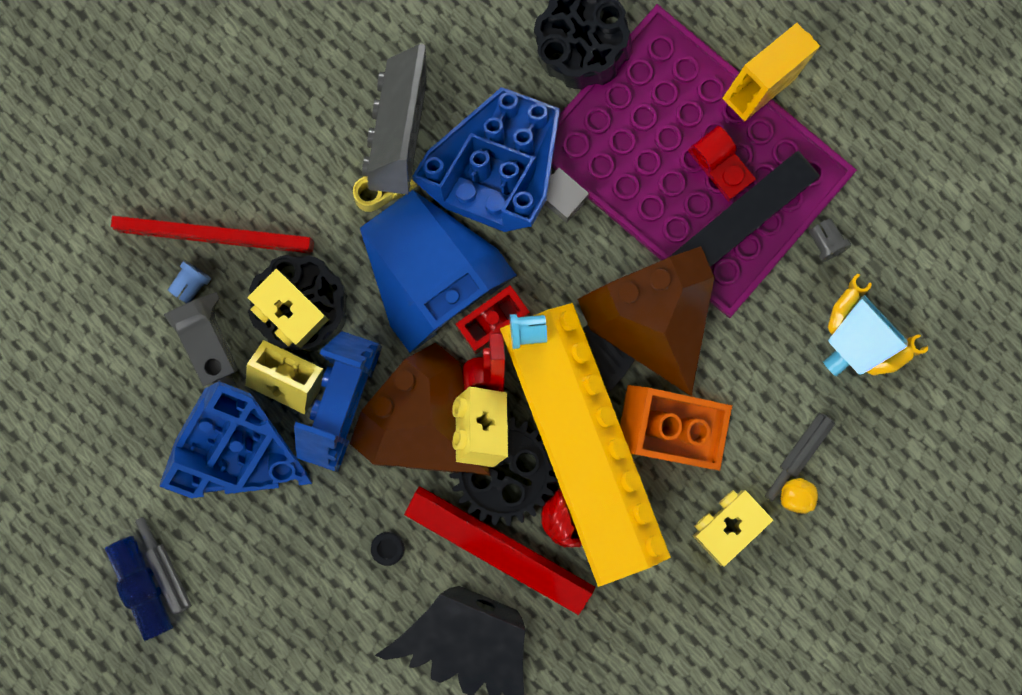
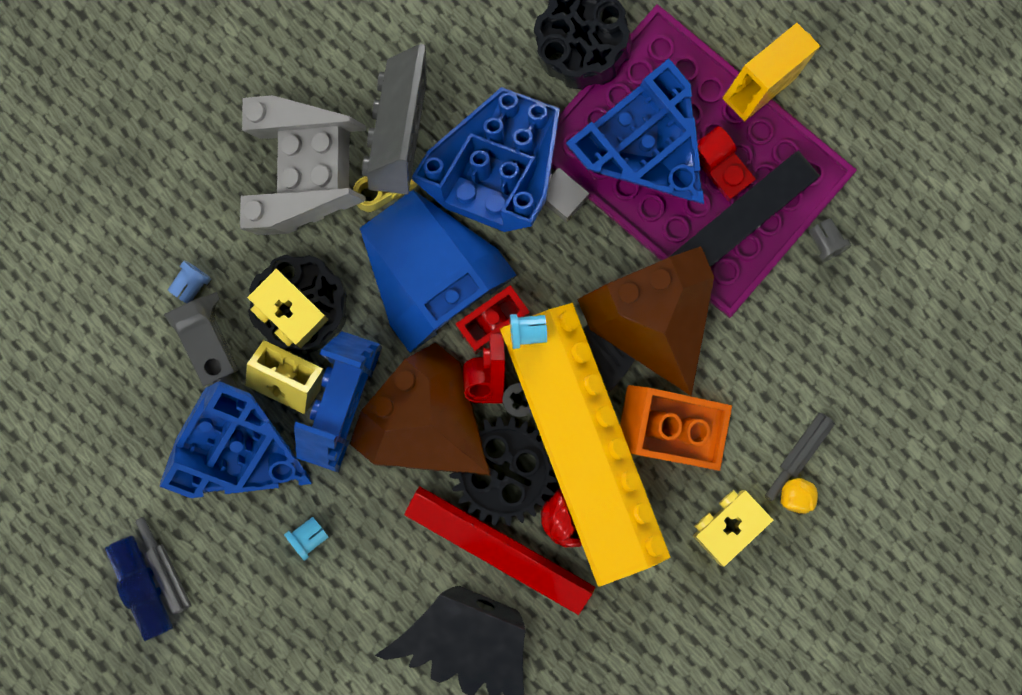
red tile [111,216,314,254] -> none
black tile [371,532,405,566] -> none
light yellow brick [452,386,508,467] -> none
torso [823,274,928,376] -> none
none -> light grey wedge [240,95,366,235]
none -> medium azure bush [284,517,329,561]
none -> dark grey bush [502,383,531,417]
none -> blue wedge [566,58,704,204]

